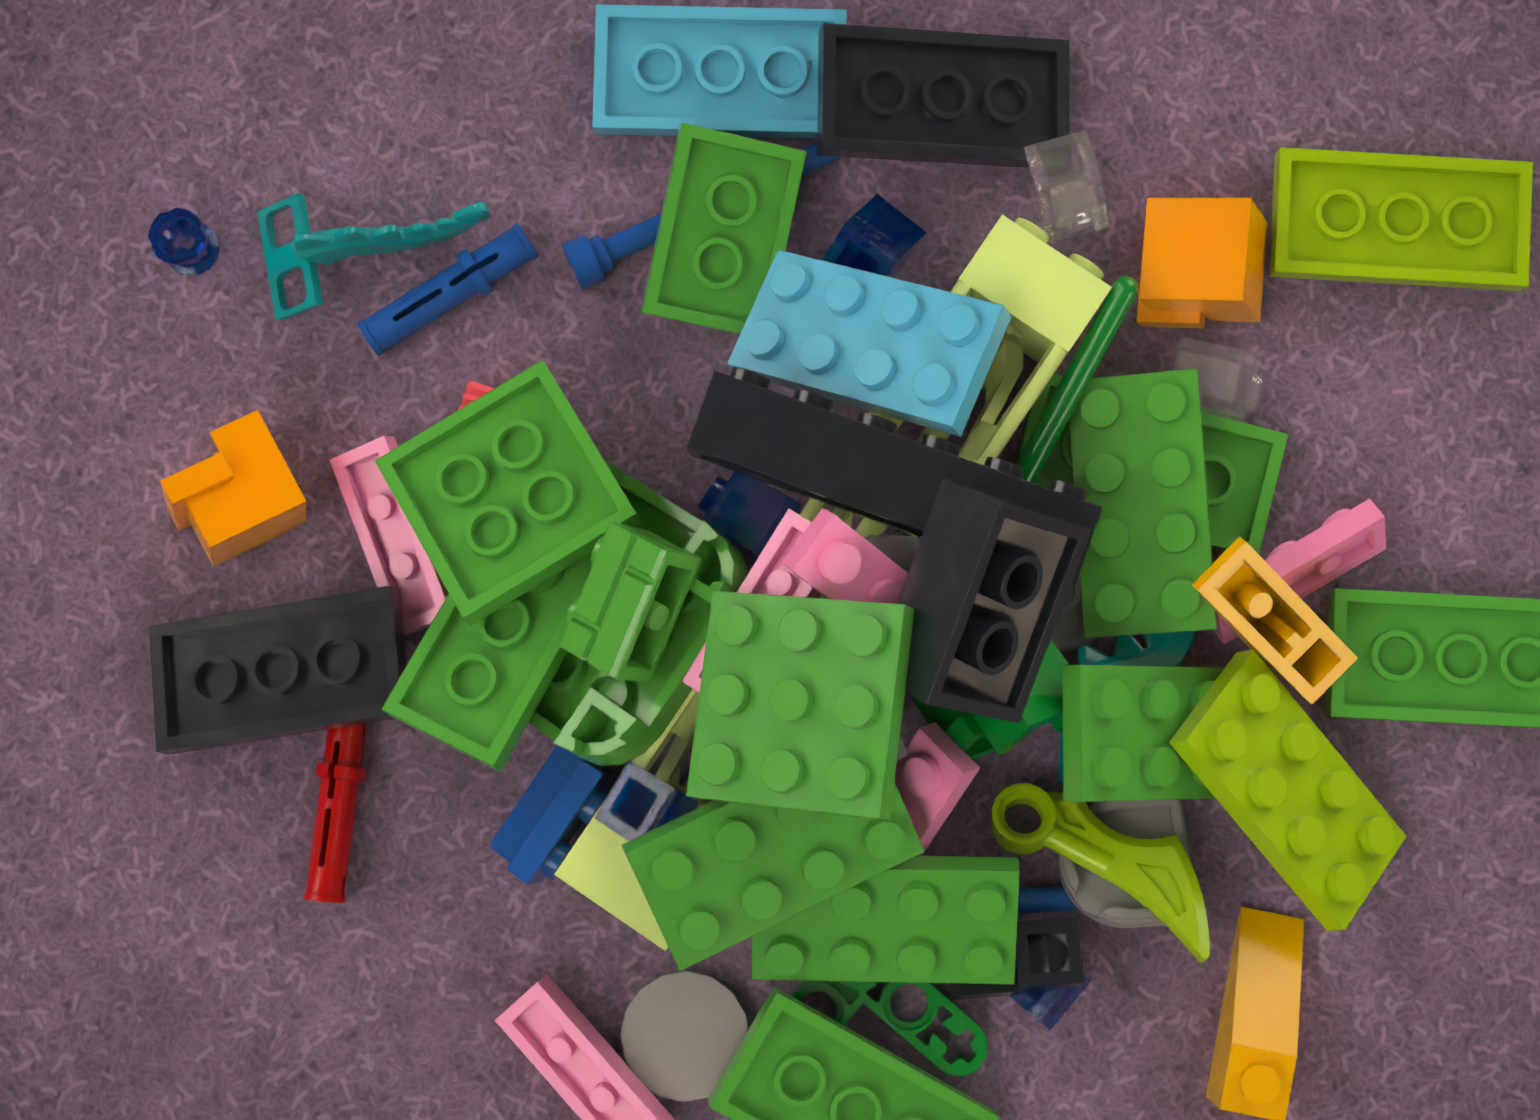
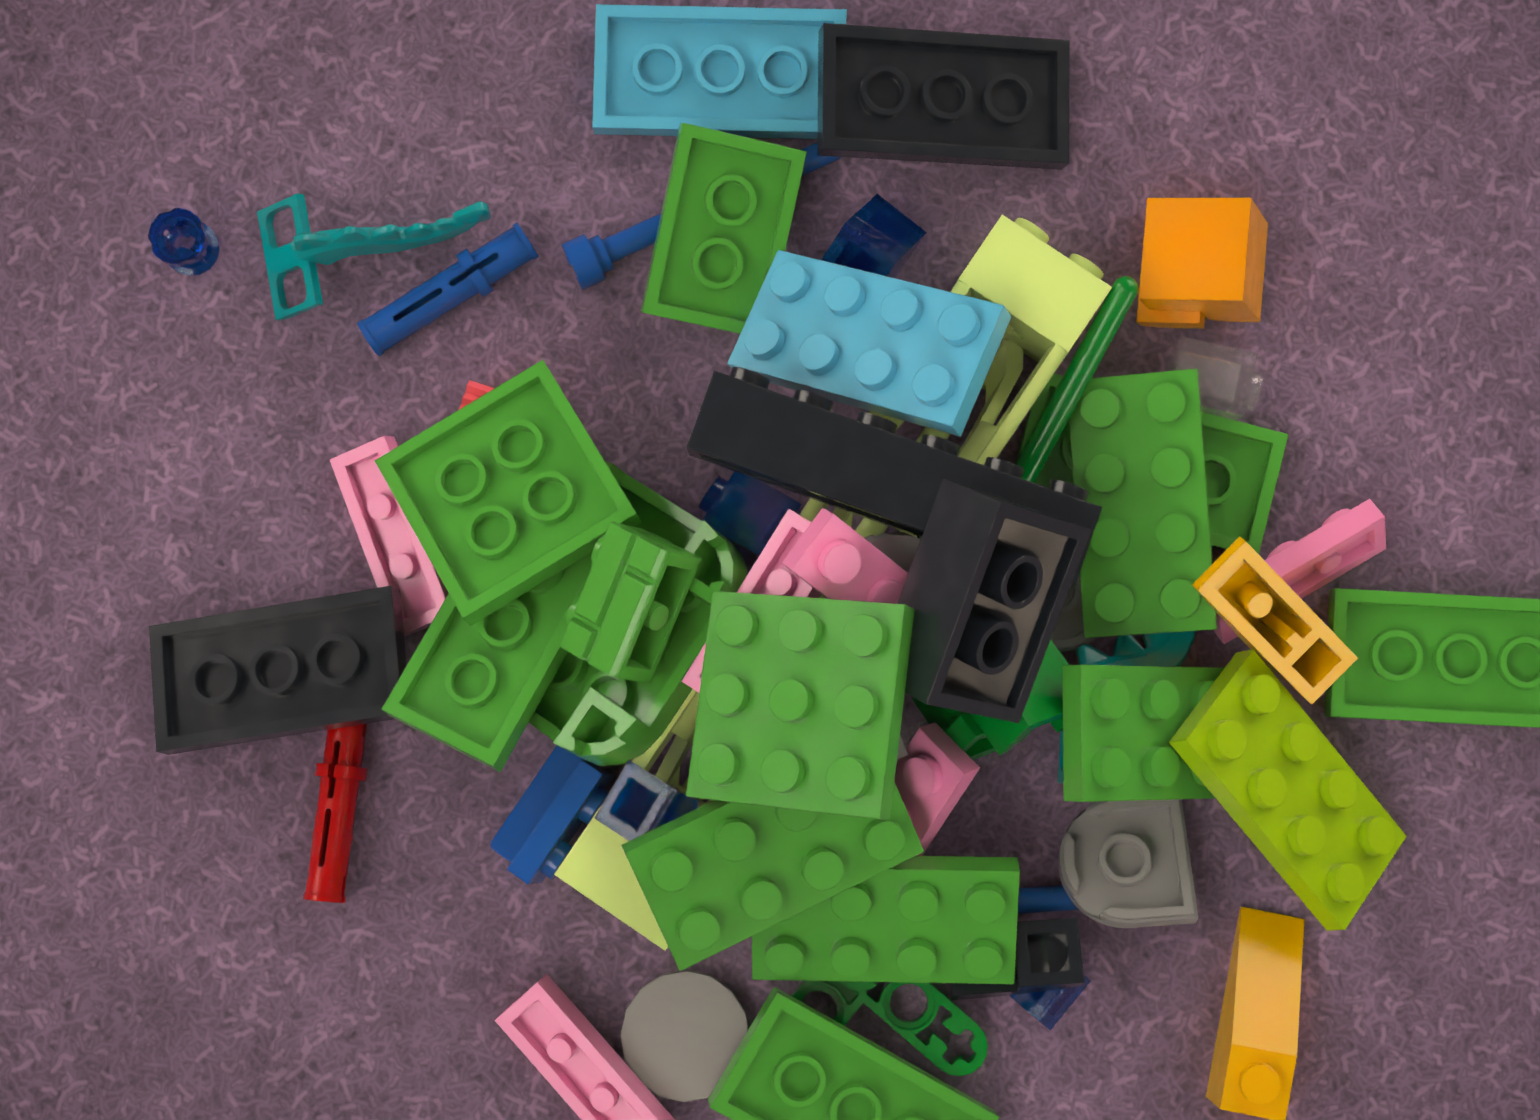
light orange plate [160,410,306,567] -> none
lime piece [990,783,1210,963] -> none
clear brick [1024,130,1109,244] -> none
lime plate [1269,147,1533,292] -> none

